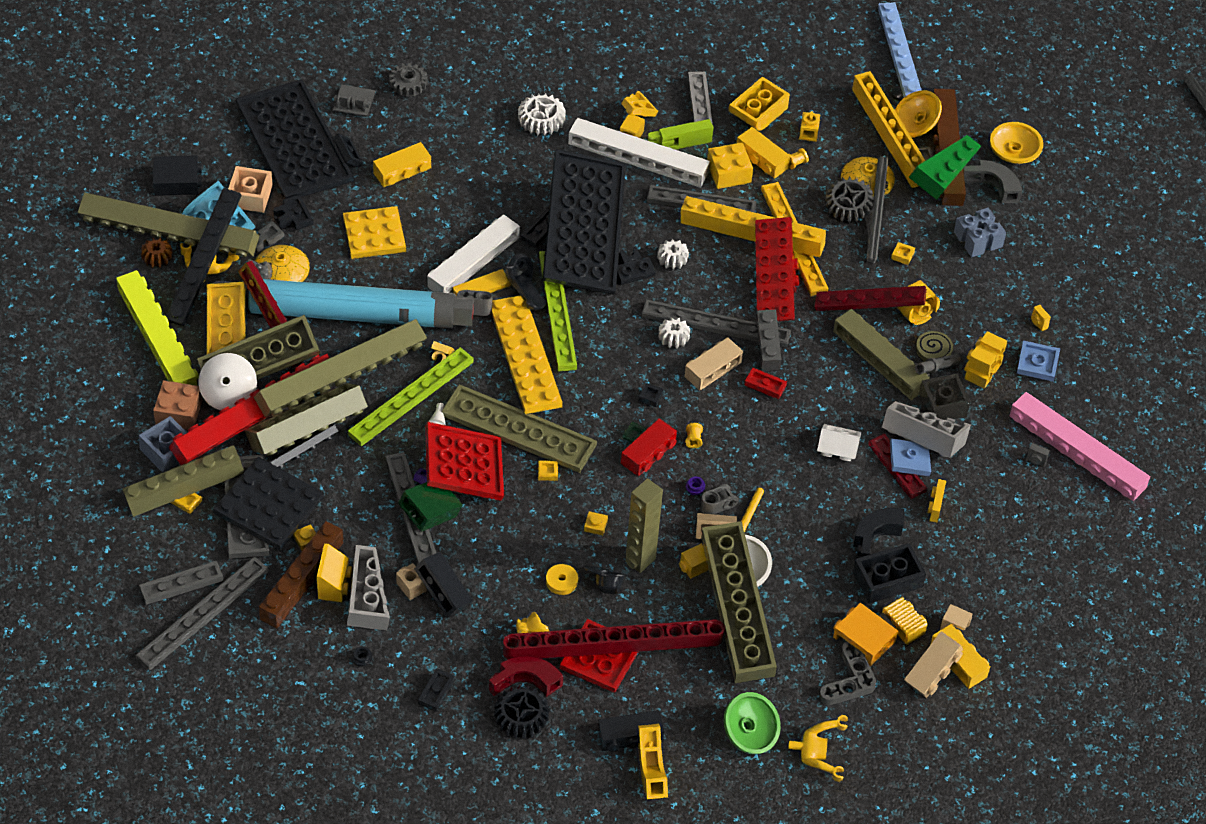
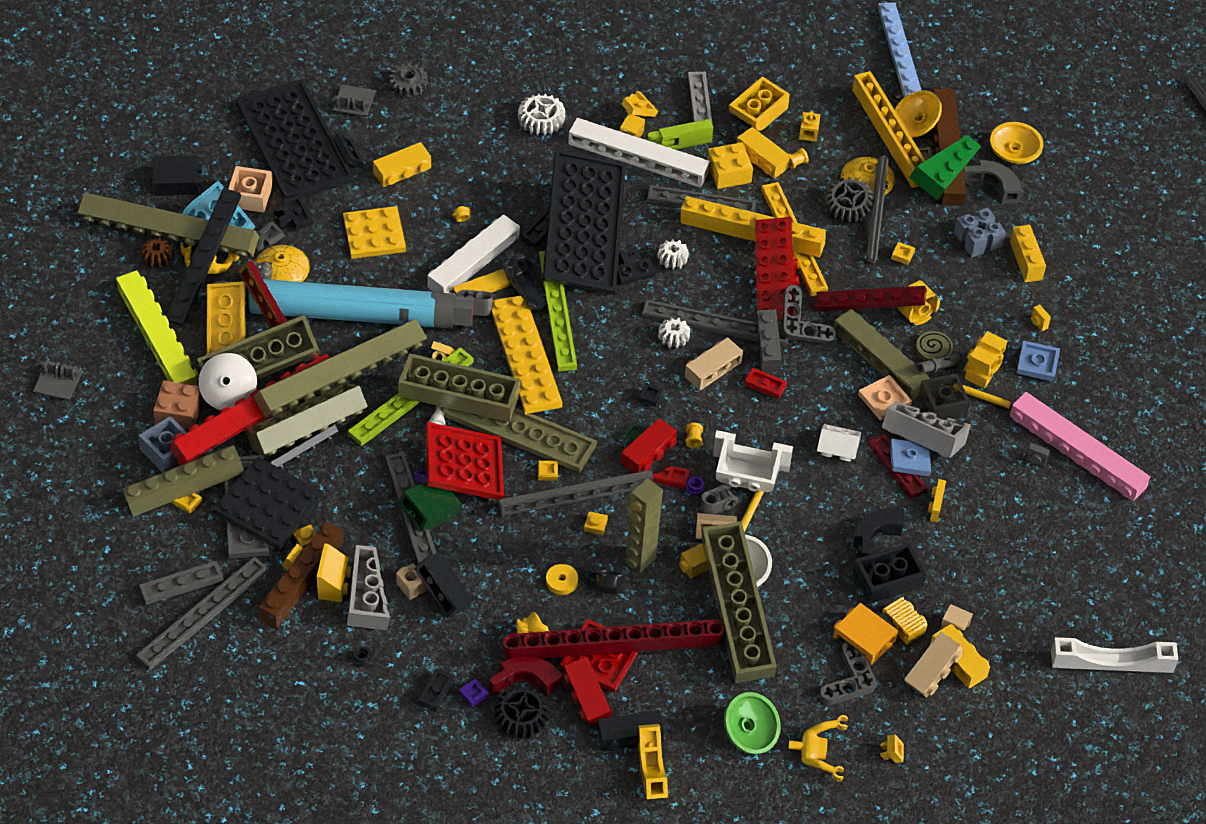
none -> dark grey hinge [33,360,83,400]
none -> yellow plate [282,544,303,570]
none -> olive brick [398,353,521,422]
none -> yellow plate [453,206,470,222]
none -> dark purple plate [459,679,488,707]
none -> dark grey tile [499,470,653,516]
none -> red brick [563,656,613,726]
none -> red tile [652,466,690,489]
none -> white windscreen [713,430,793,492]
none -> dark grey beam [781,285,836,344]
none -> light nougat plate [858,375,912,421]
none -> yellow tile [880,734,904,763]
none -> yellow bar [955,383,1011,409]
none -> yellow brick [1010,225,1046,282]
none -> white arch [1051,637,1178,673]

